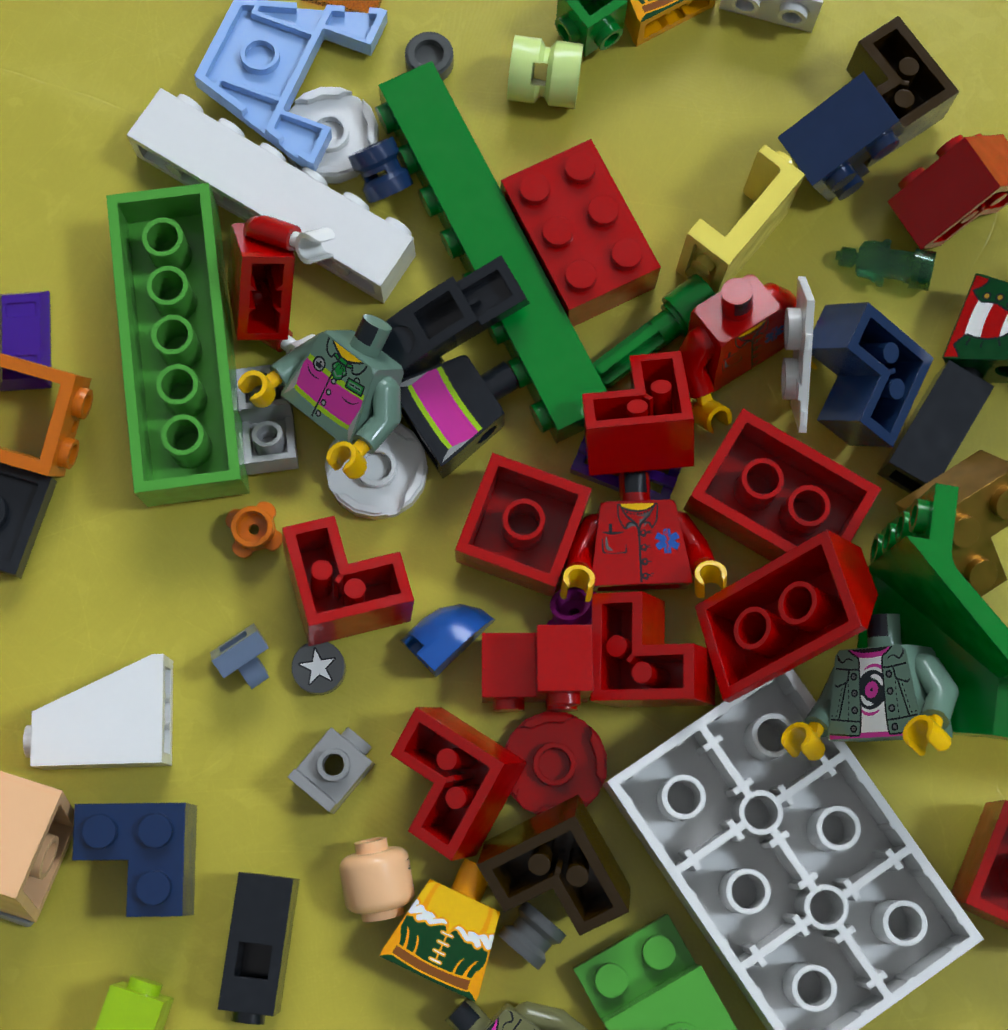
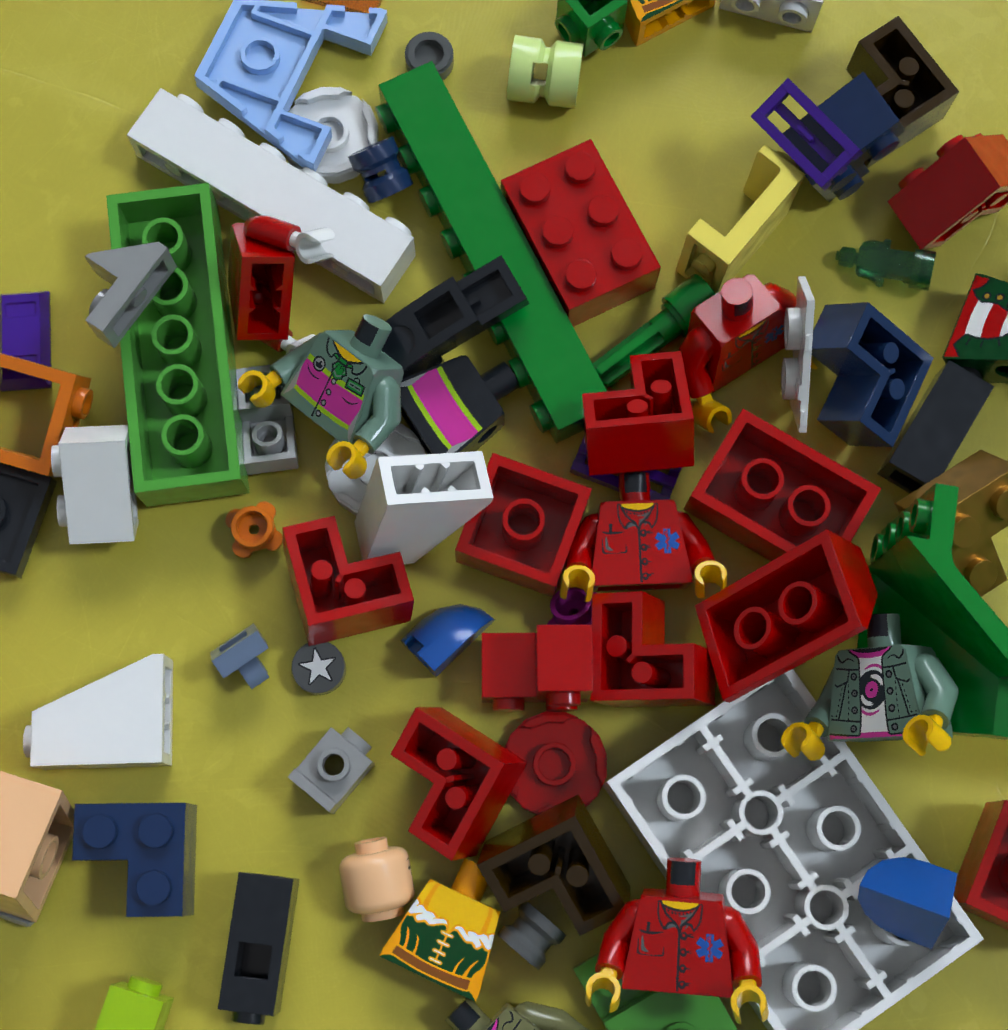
none -> white brick [51,425,139,545]
none -> light grey slope [85,242,177,348]
none -> white slope [355,451,494,564]
none -> red torso [585,858,769,1024]
none -> dark purple tile [750,78,863,191]
none -> blue brick [858,857,958,949]

